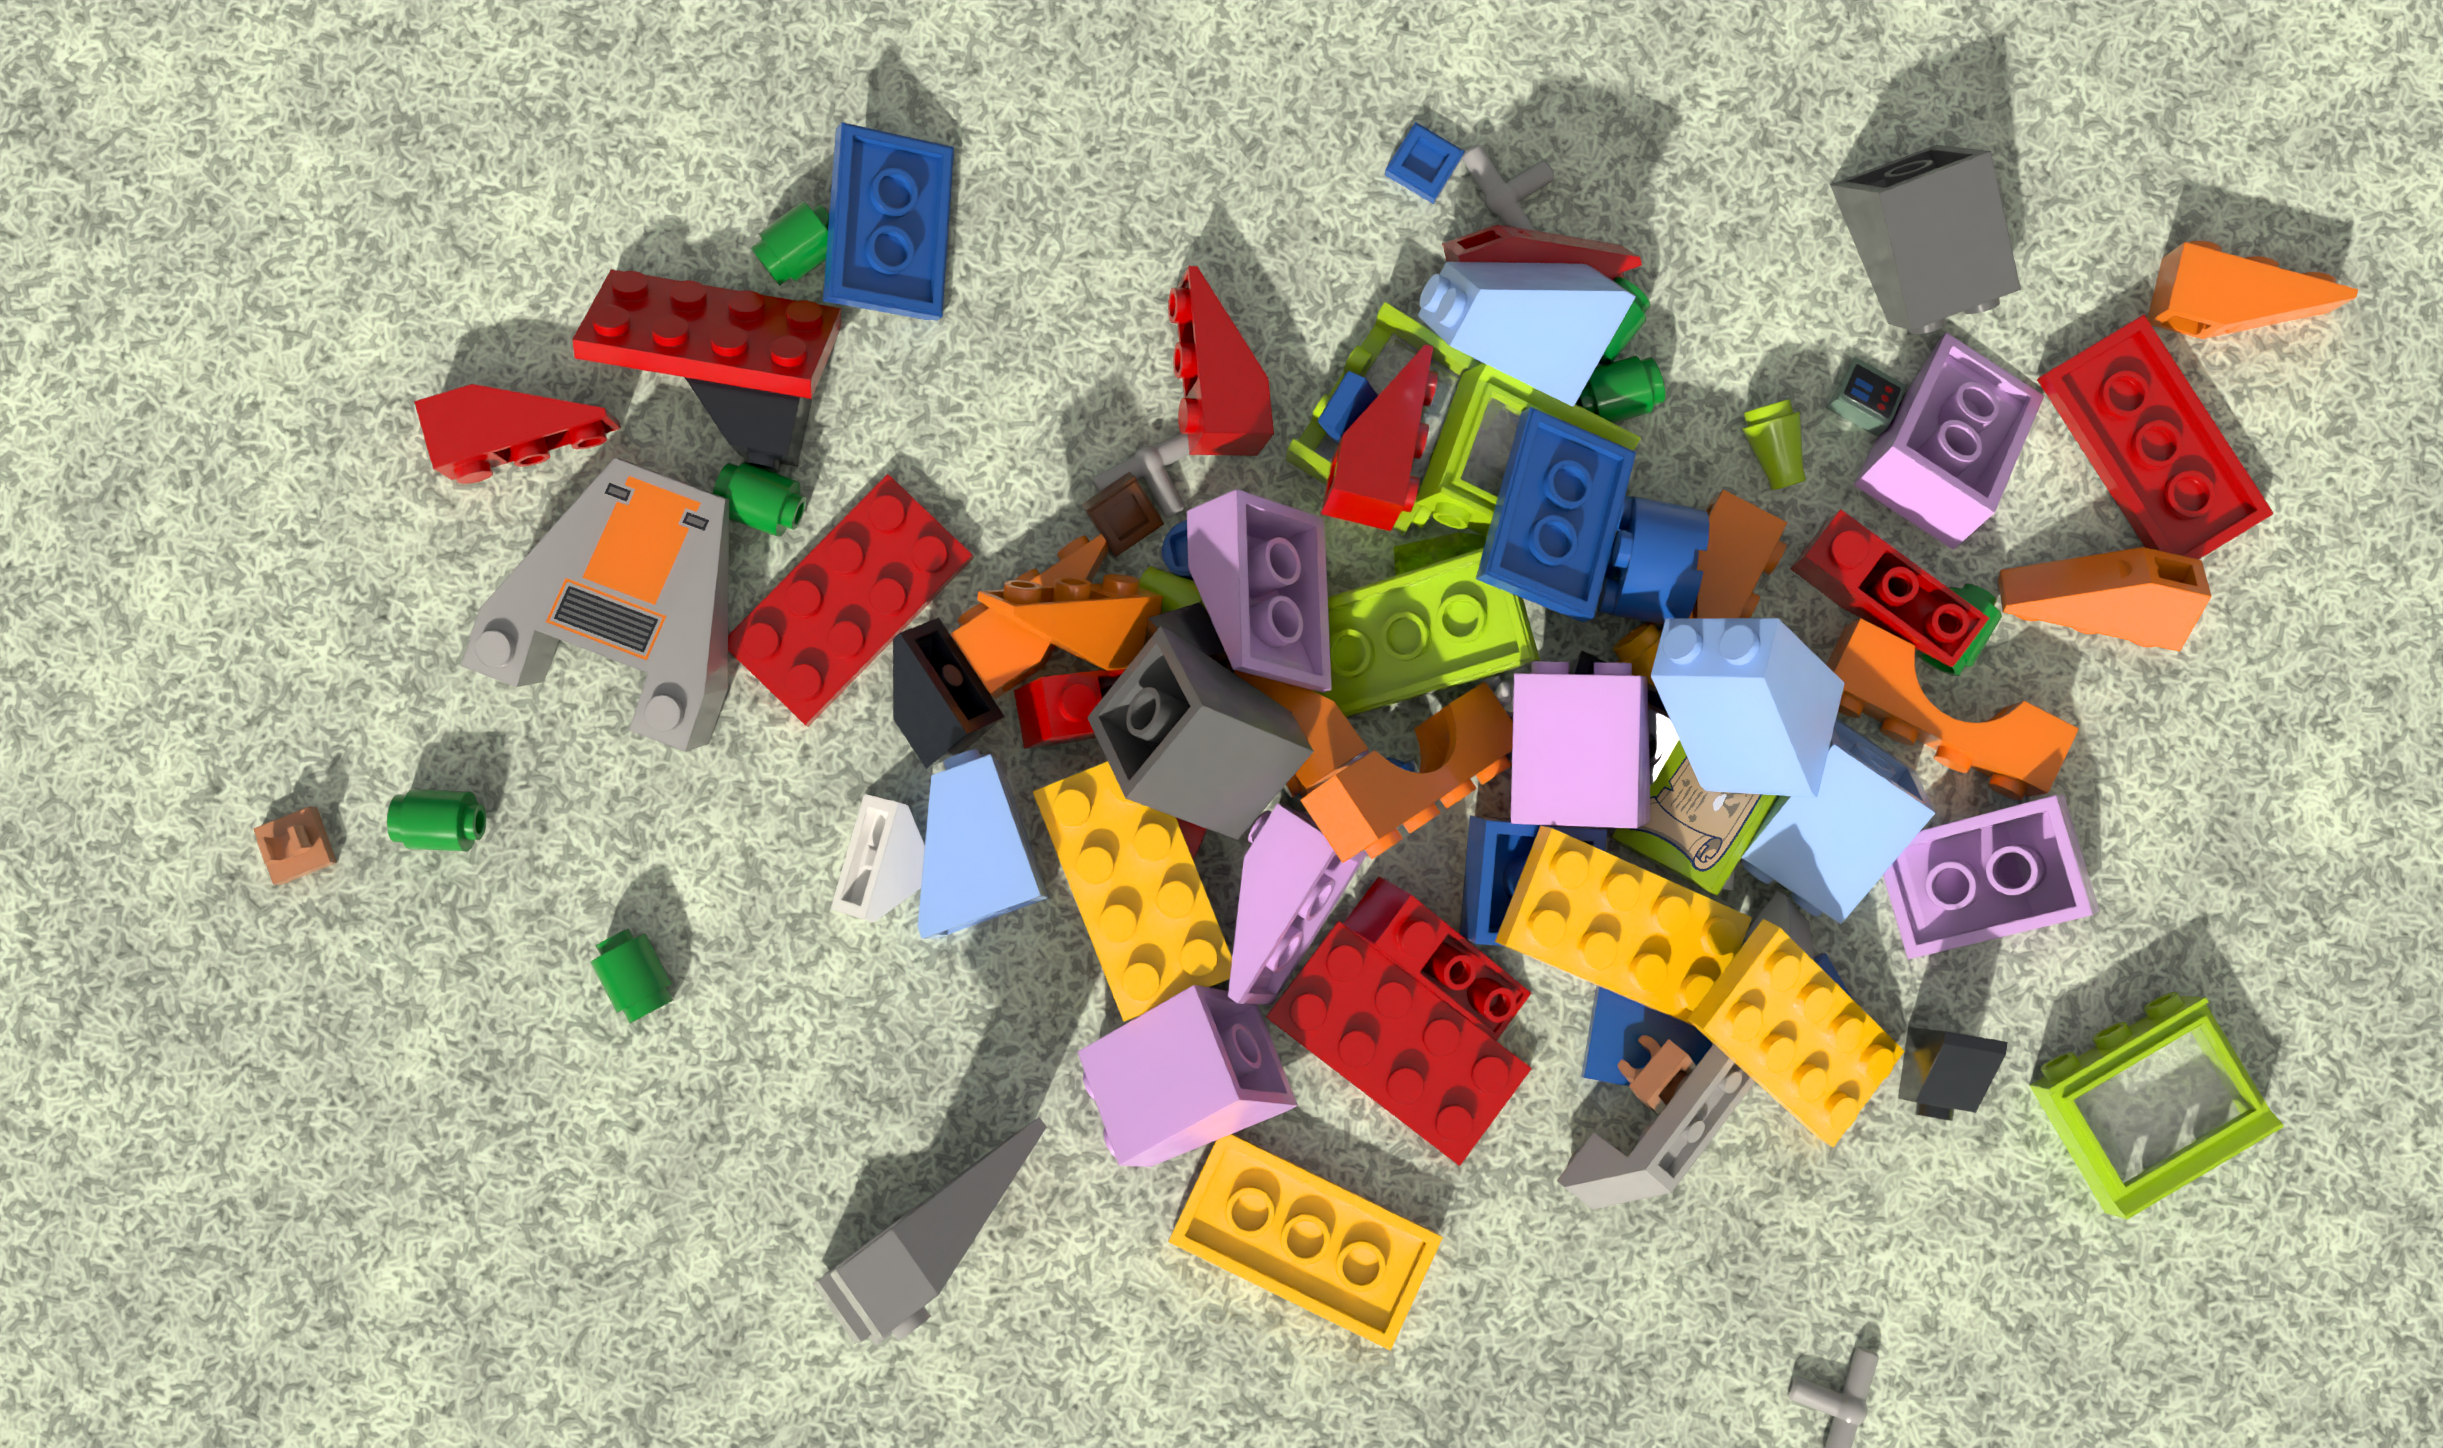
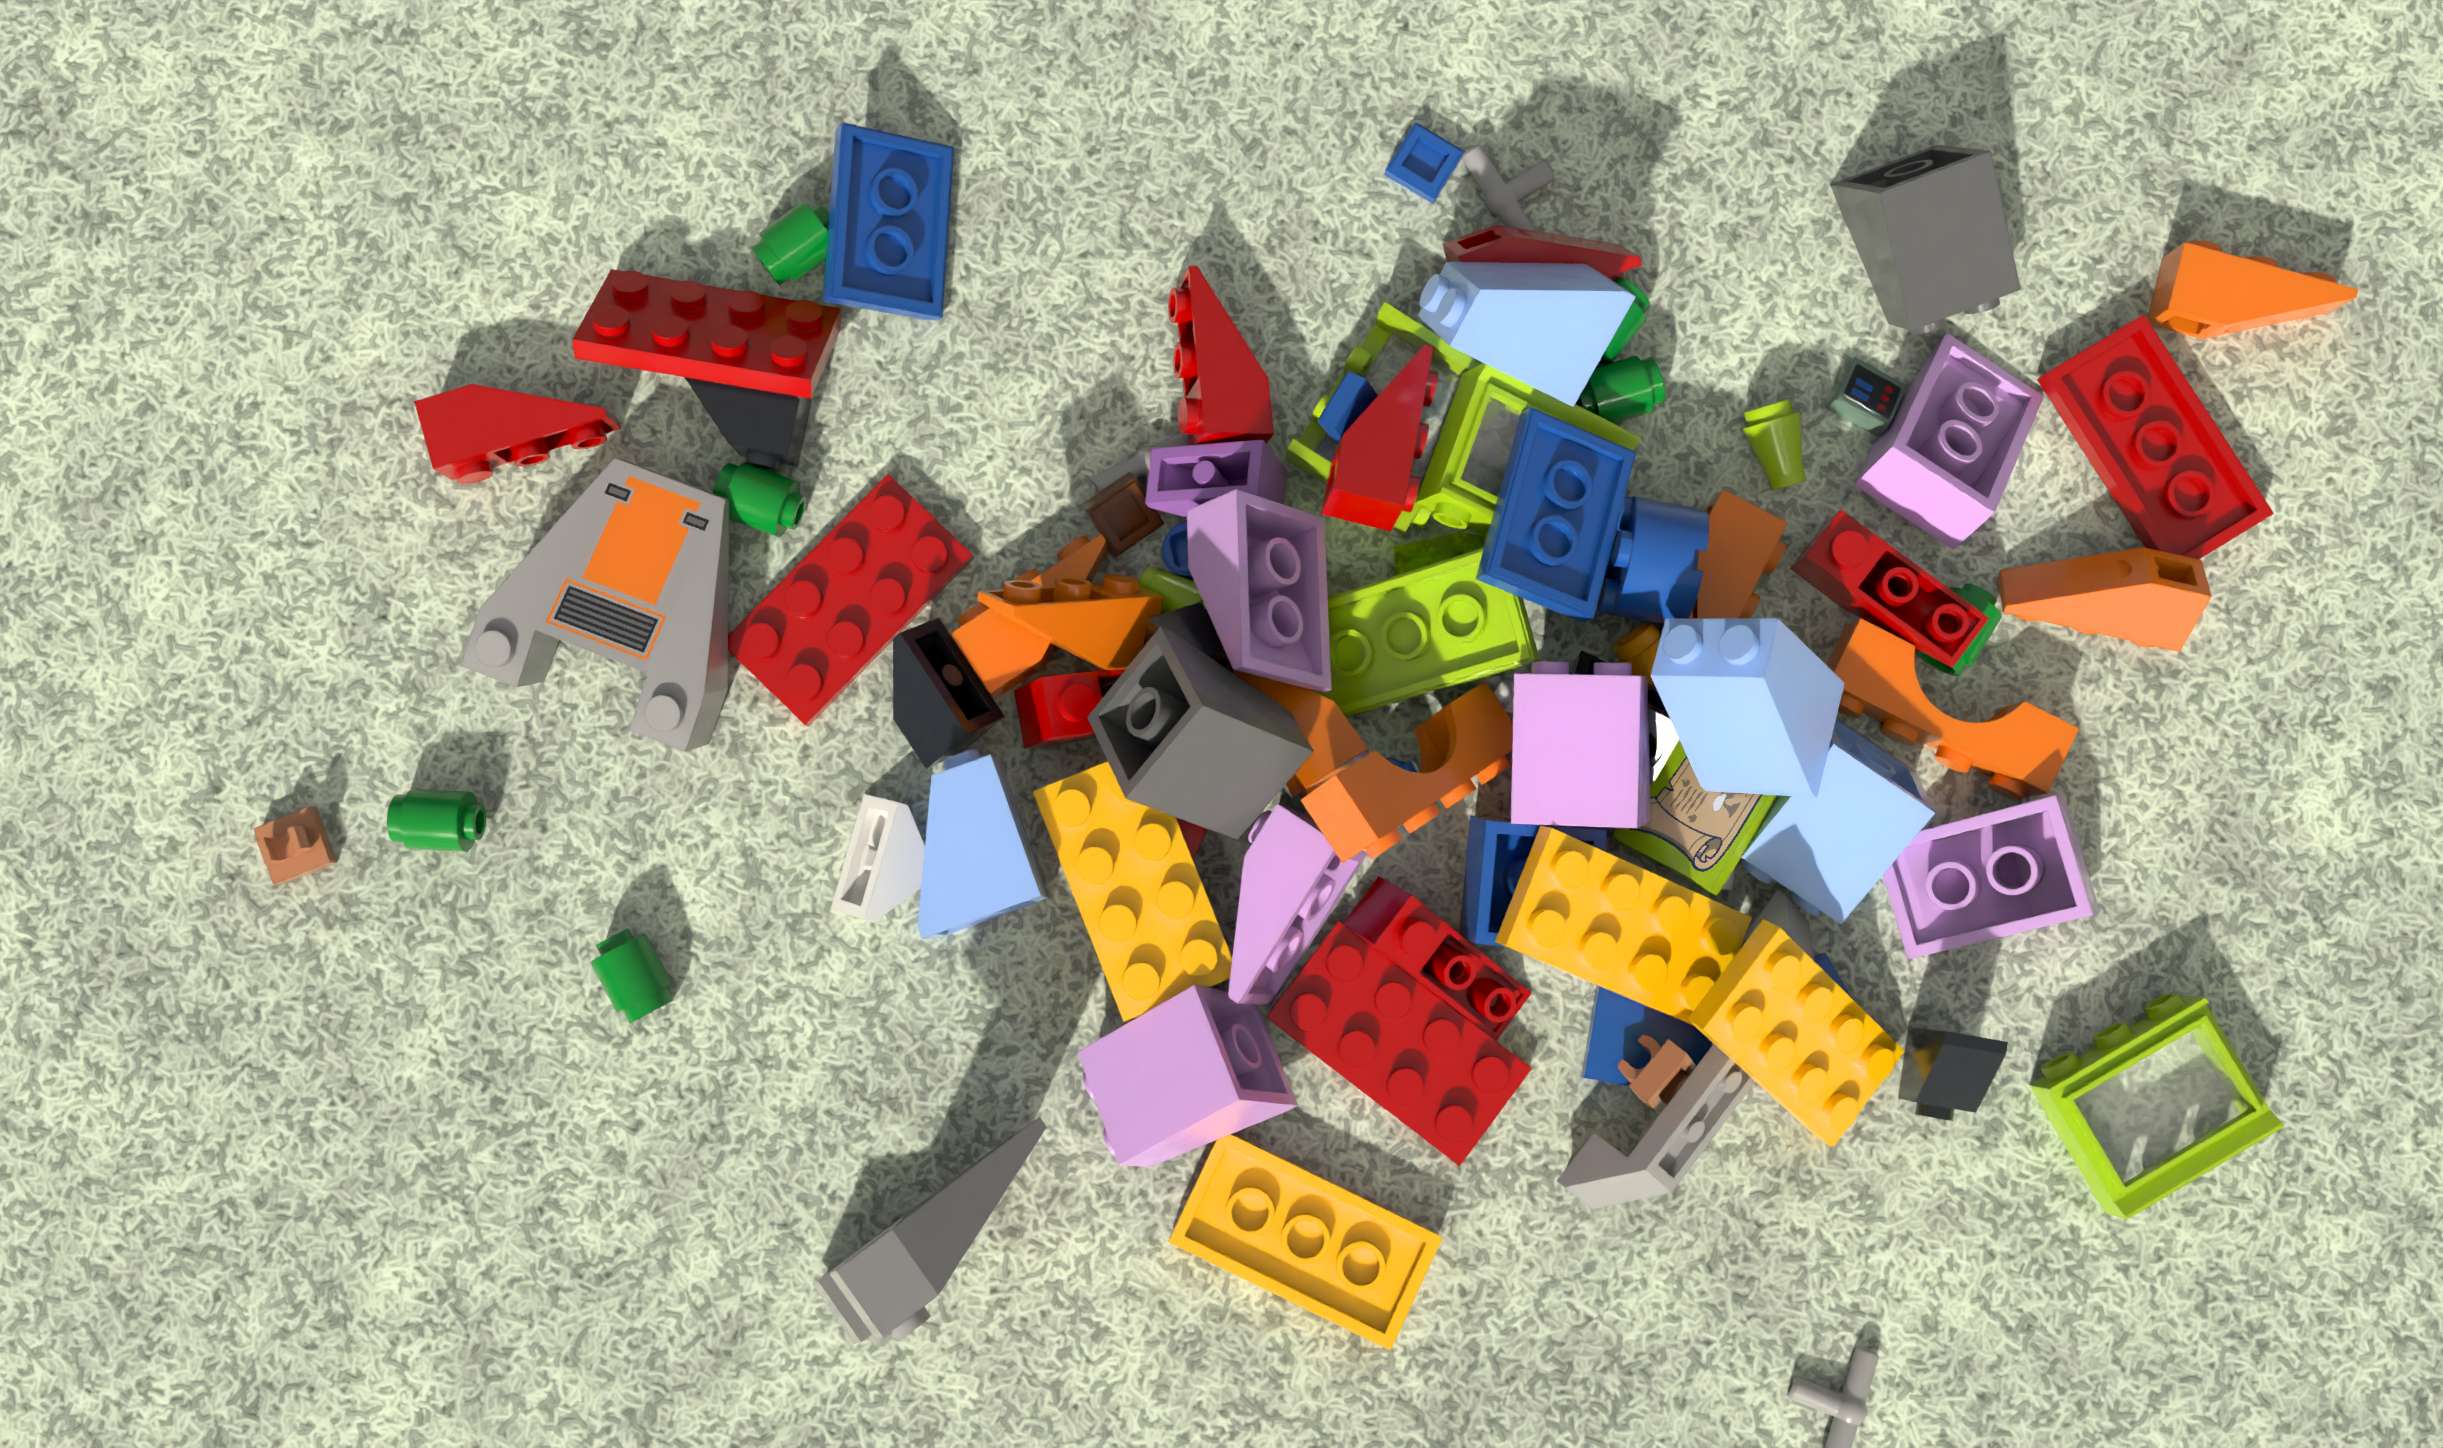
none -> medium lavender slope [1145,440,1287,517]

